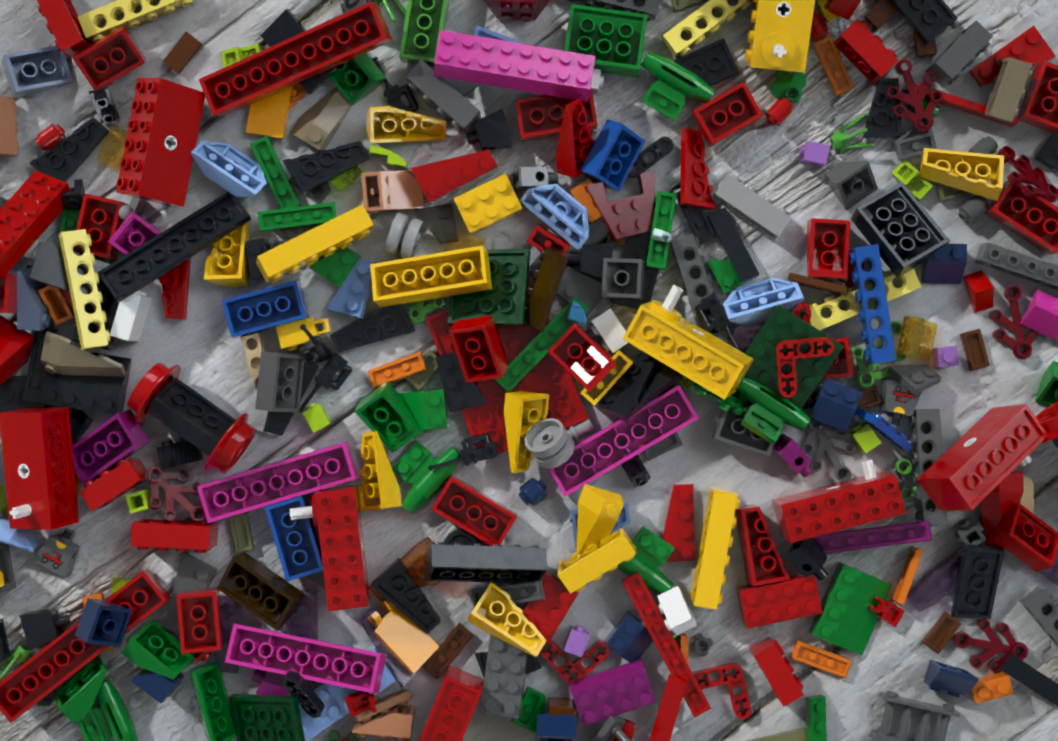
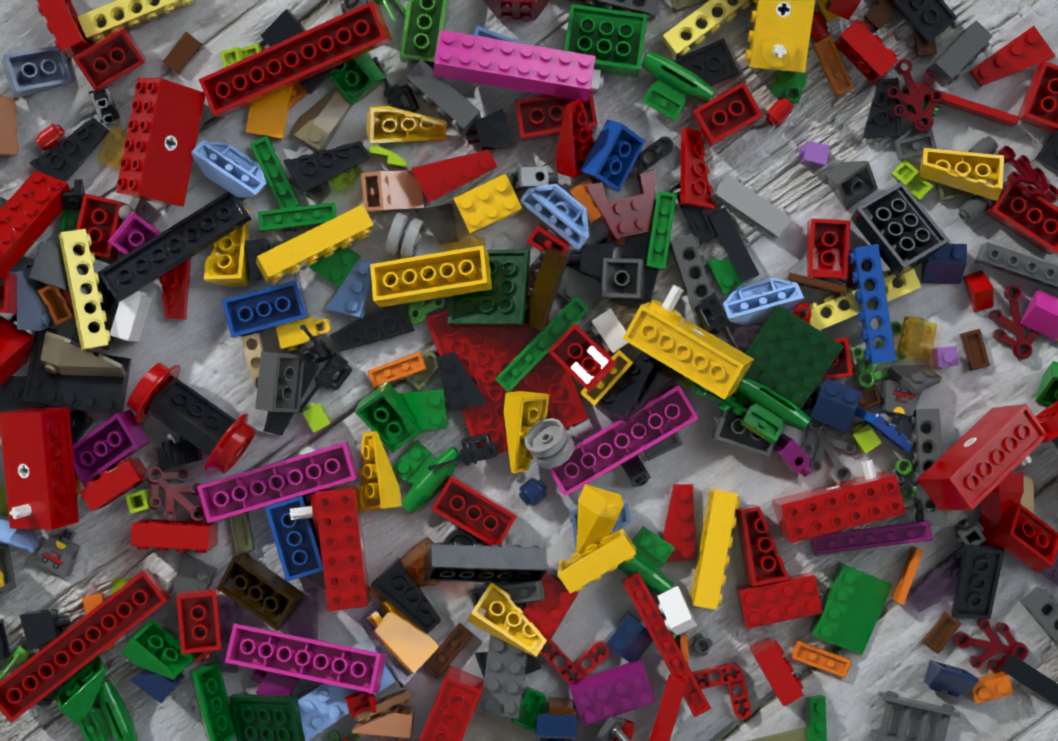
dark blue slope [75,598,133,647] -> none
black beam [282,671,325,718] -> none
red brick [449,315,508,383] -> none
medium lavender brick [563,625,590,657] -> none
dark azure tile [567,301,587,325] -> none
light aqua tile [651,228,672,243] -> none
red beam [776,337,834,398] -> none
black torso [785,537,828,581] -> none
bright green plant [830,113,873,152] -> none
red plate [869,596,905,627] -> none
dark tan wedge [984,57,1033,122] -> none

